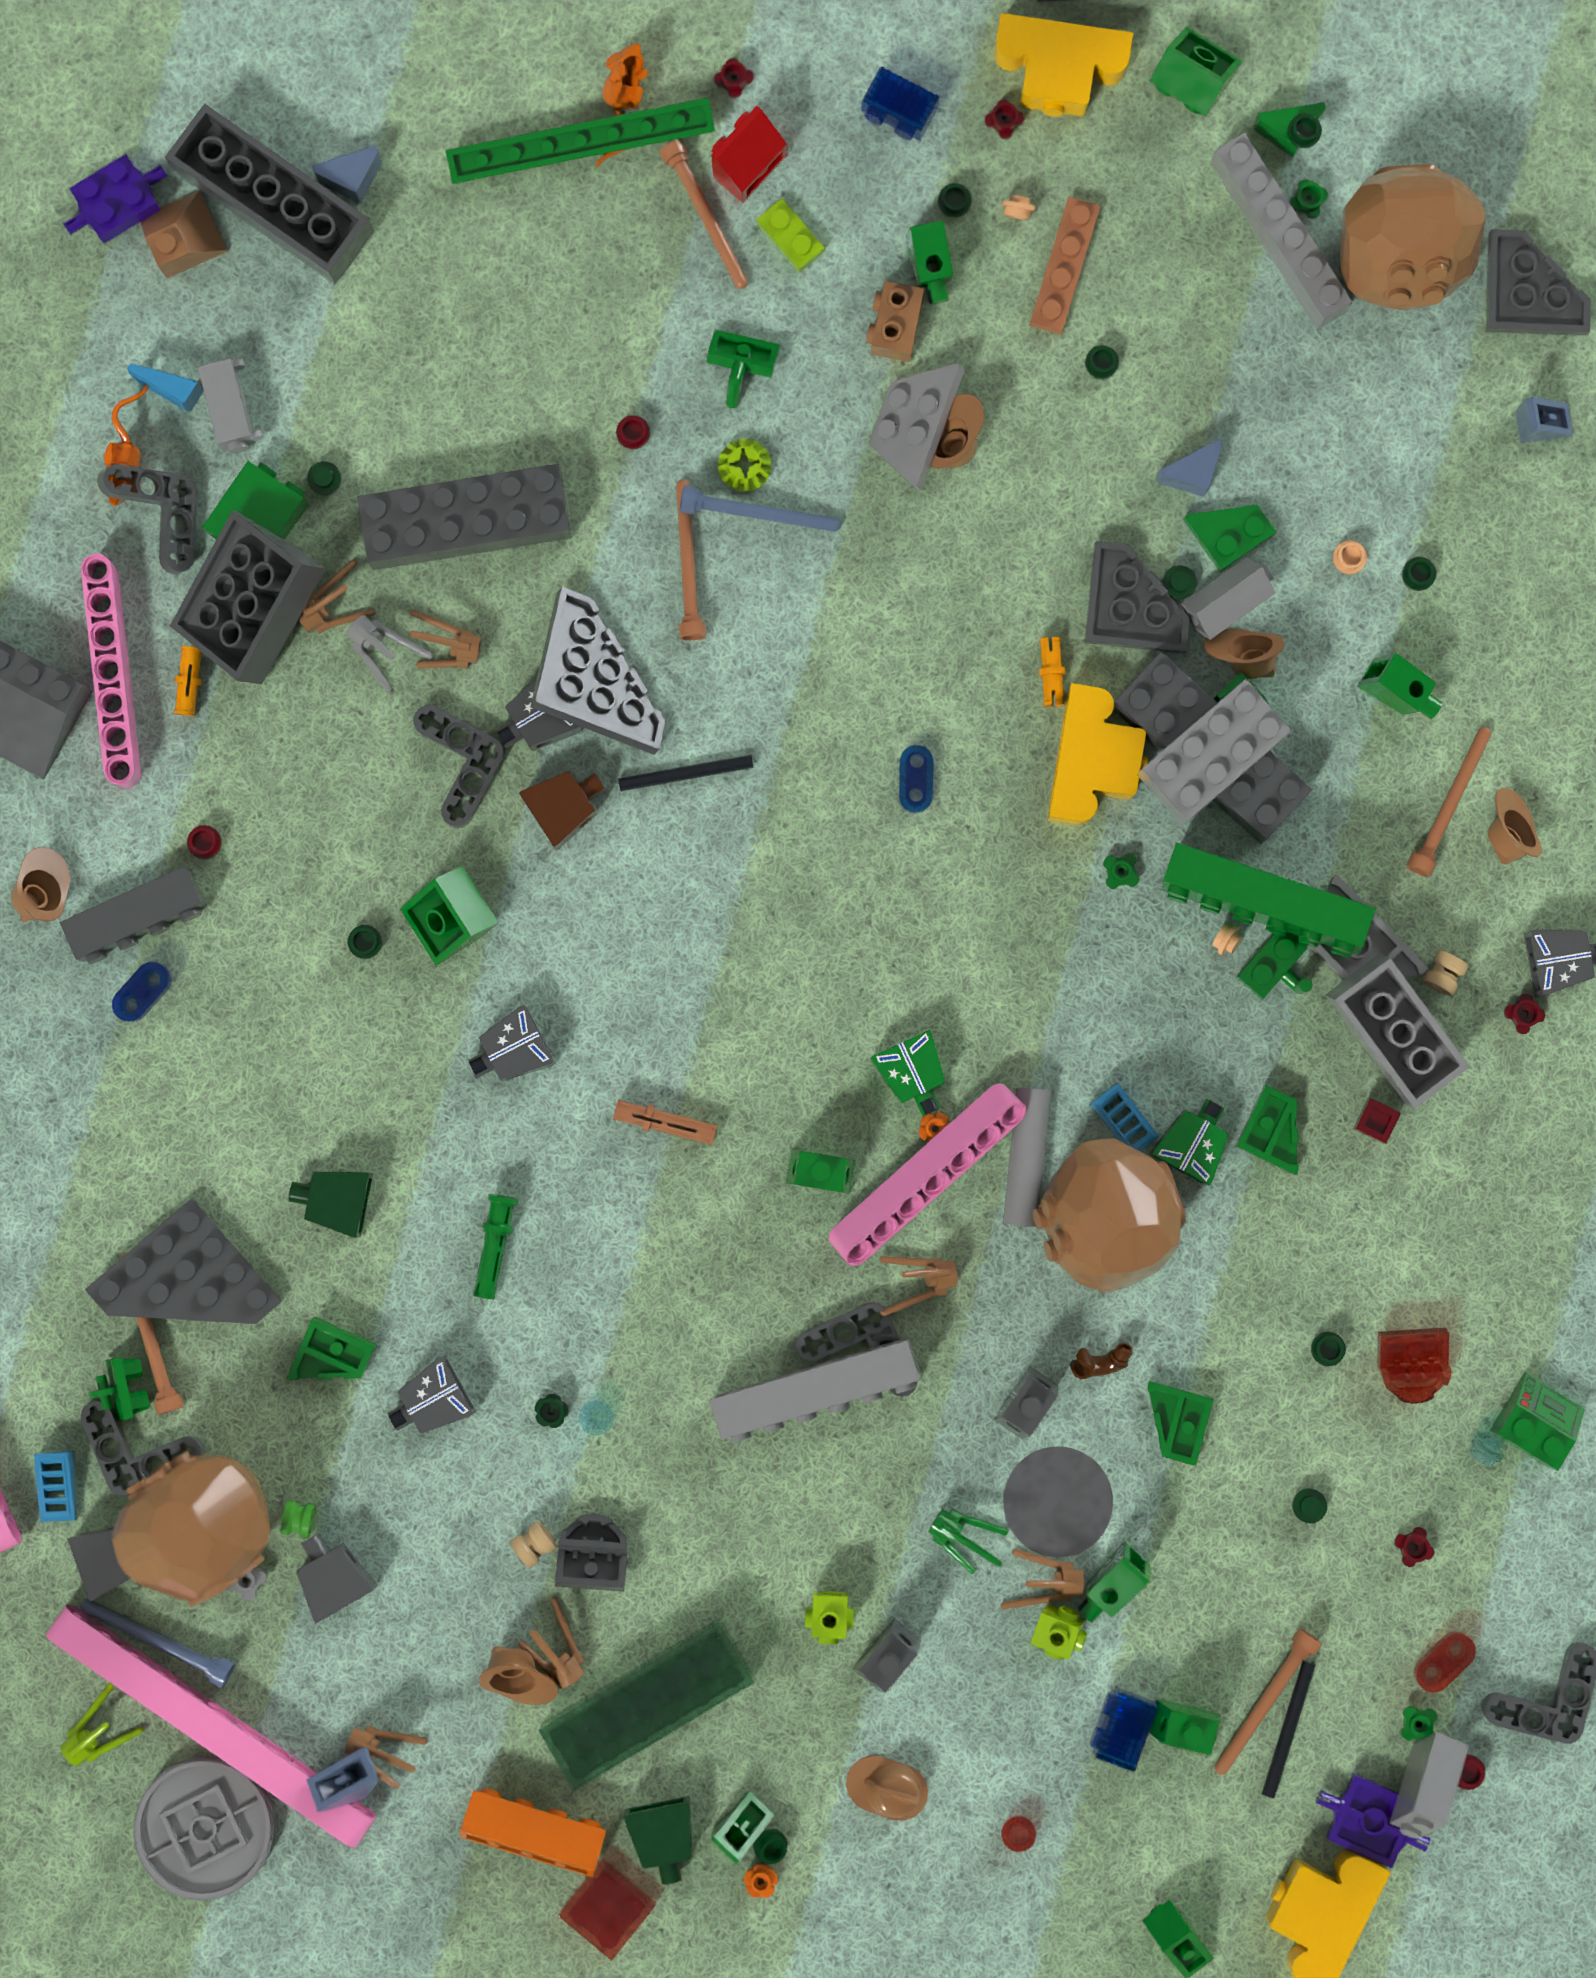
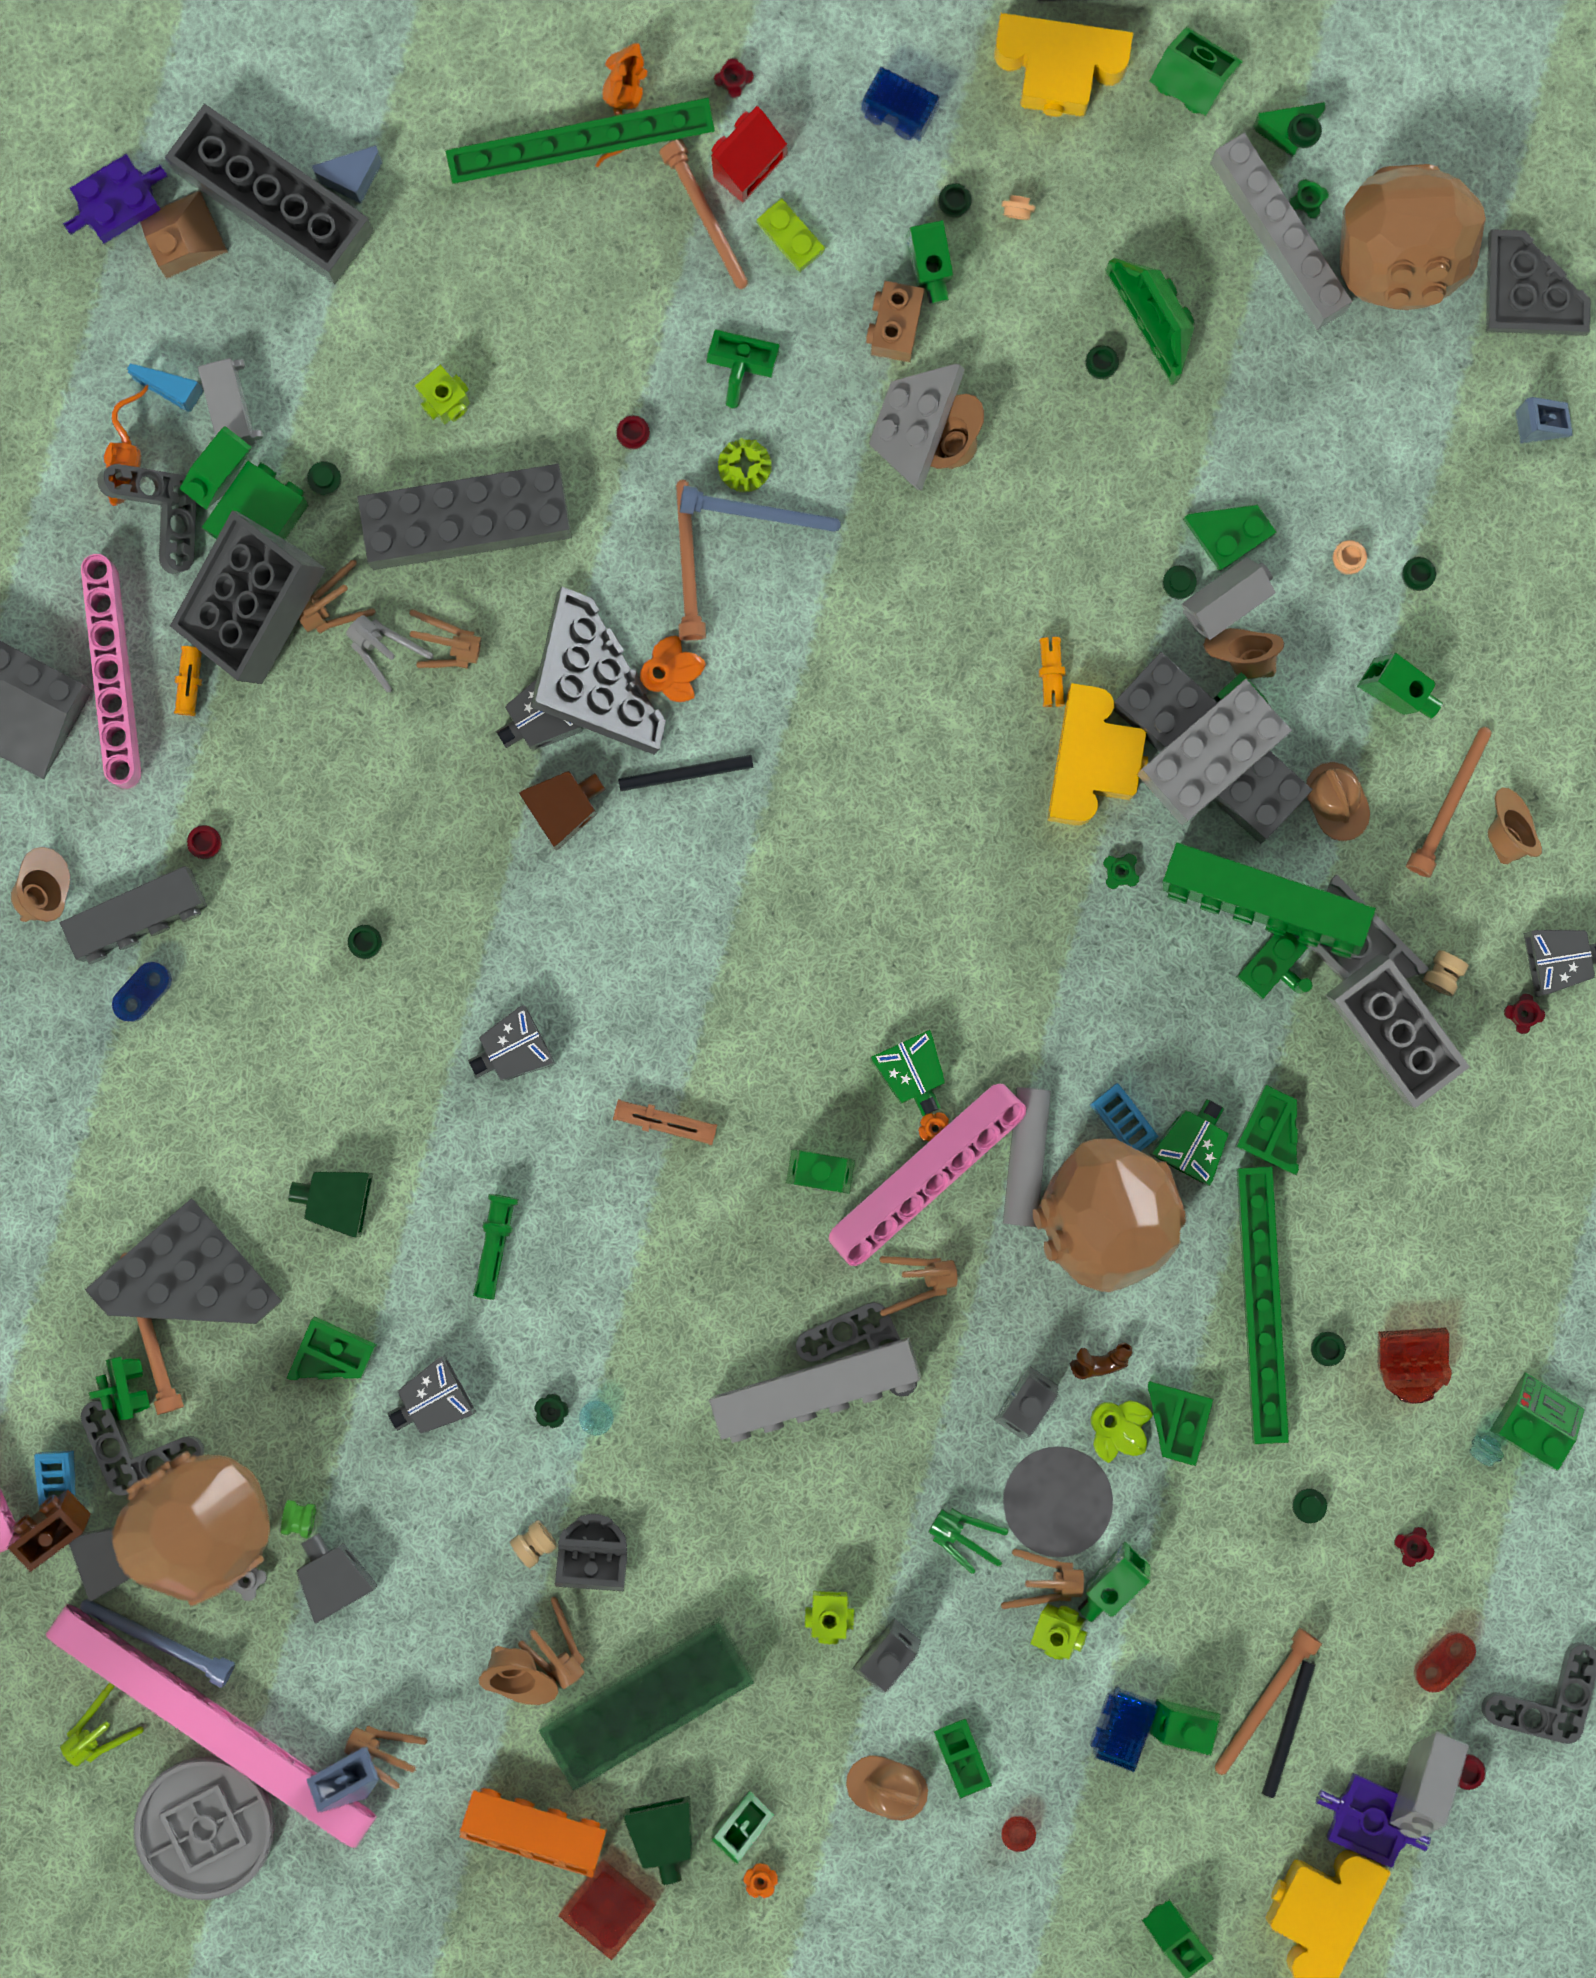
green slope [400,866,499,966] -> none
dark grey beam [413,705,505,828] -> none
dark green plate [753,1829,787,1864] -> none
clear blue plate [899,745,934,814] -> none
dark red plate [984,99,1025,139] -> none
nougat plate [1029,196,1100,335] -> none
dark grey plate [1084,541,1190,654] -> none
sand blue slope [1156,439,1222,497] -> none
light nougat plate [1212,923,1243,956] -> none
dark red plate [1353,1098,1401,1144] -> none
green plate [1401,1706,1438,1741] -> none
none -> reddish brown brick [7,1490,91,1572]
none -> green slope [179,426,252,510]
none -> lime brick [415,364,470,425]
none -> orange plate [640,636,706,702]
none -> green slope [934,1718,992,1799]
none -> lime plate [1091,1400,1153,1463]
none -> green wedge [1105,258,1195,385]
none -> green plate [1236,1167,1289,1444]
none -> medium nougat piece [1306,762,1370,841]

